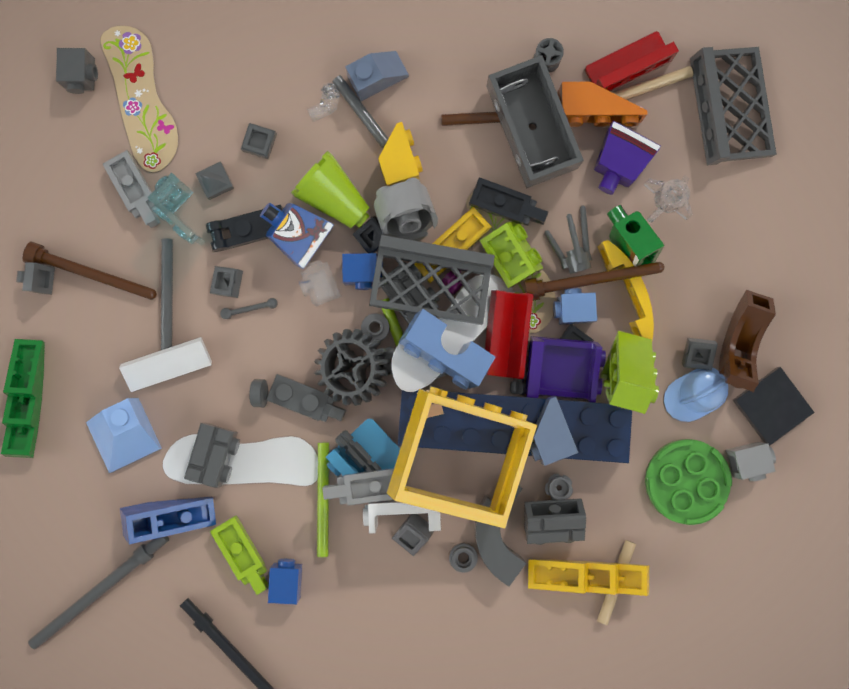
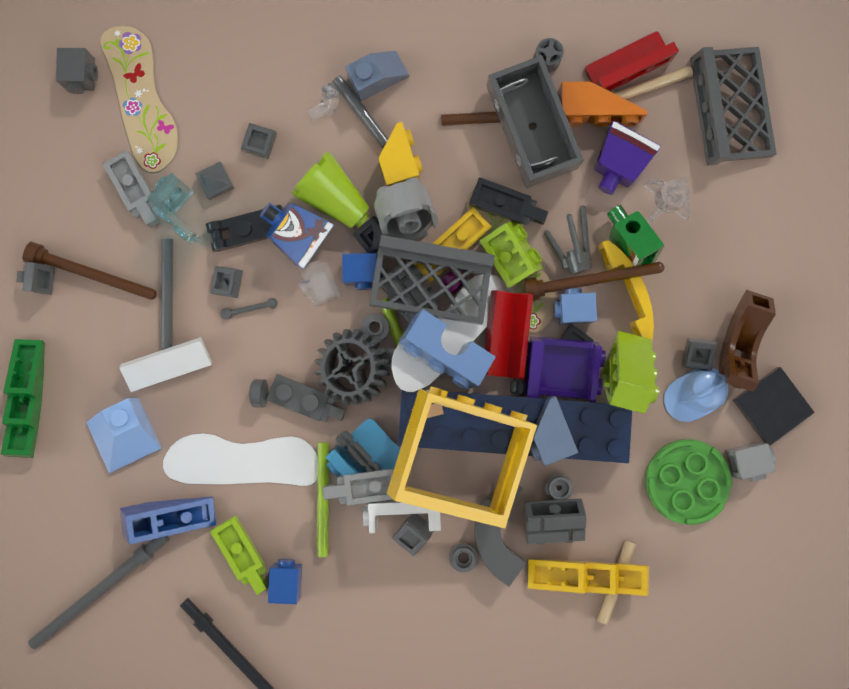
dark grey brick [184,423,240,488] -> none

